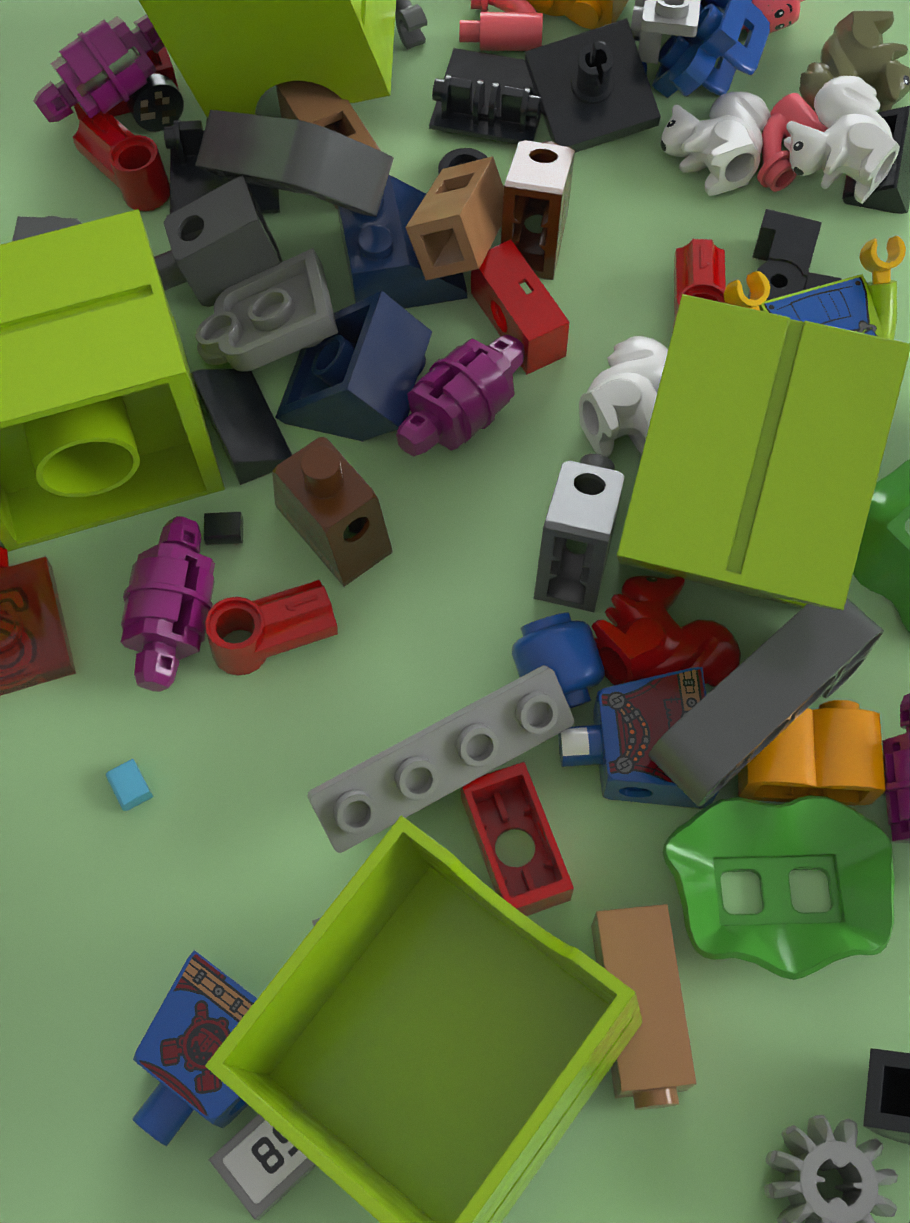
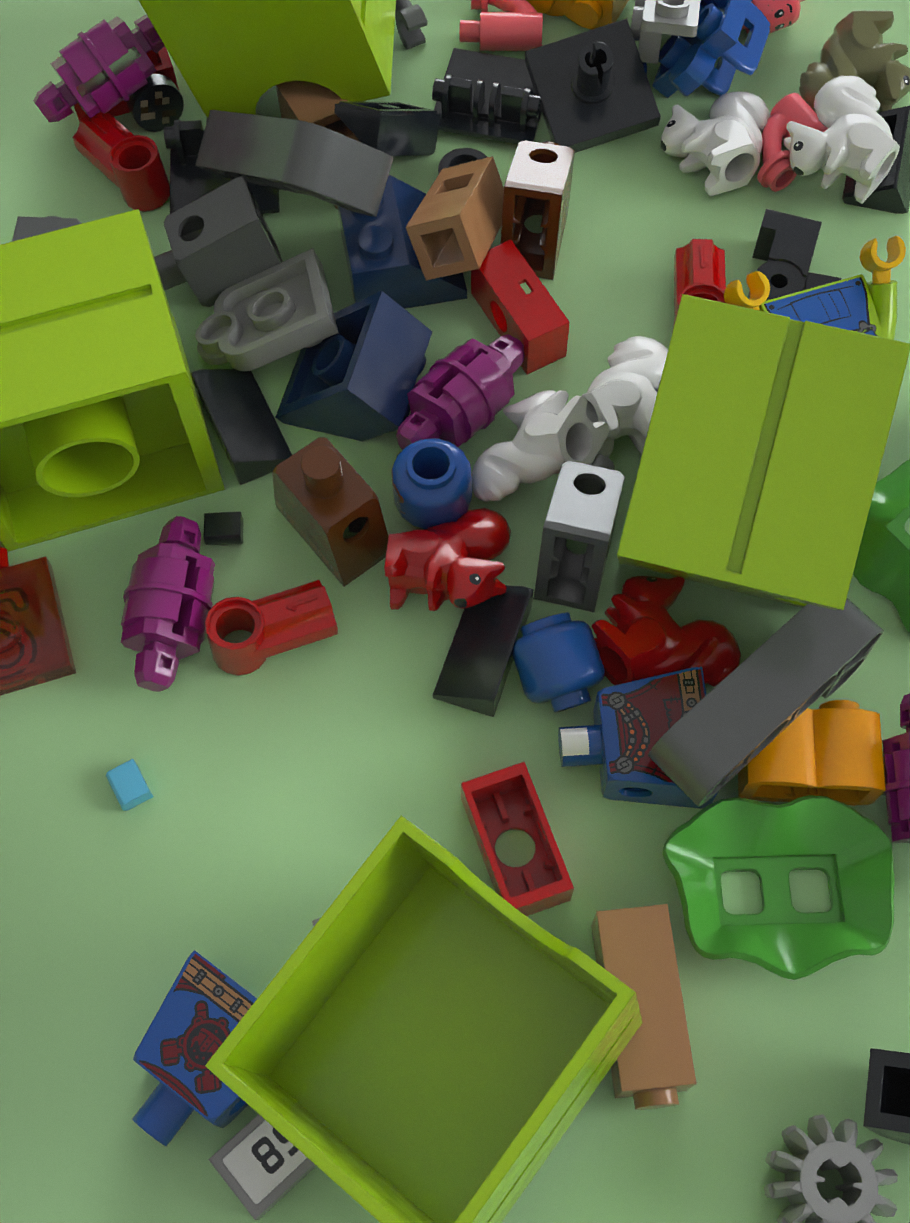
light grey bracket [307,665,574,853] -> none
none -> black slope [334,101,440,156]
none -> red animal [384,508,511,611]
none -> blue head [391,438,472,529]
none -> black slope [433,585,534,717]
none -> white animal [472,390,609,502]

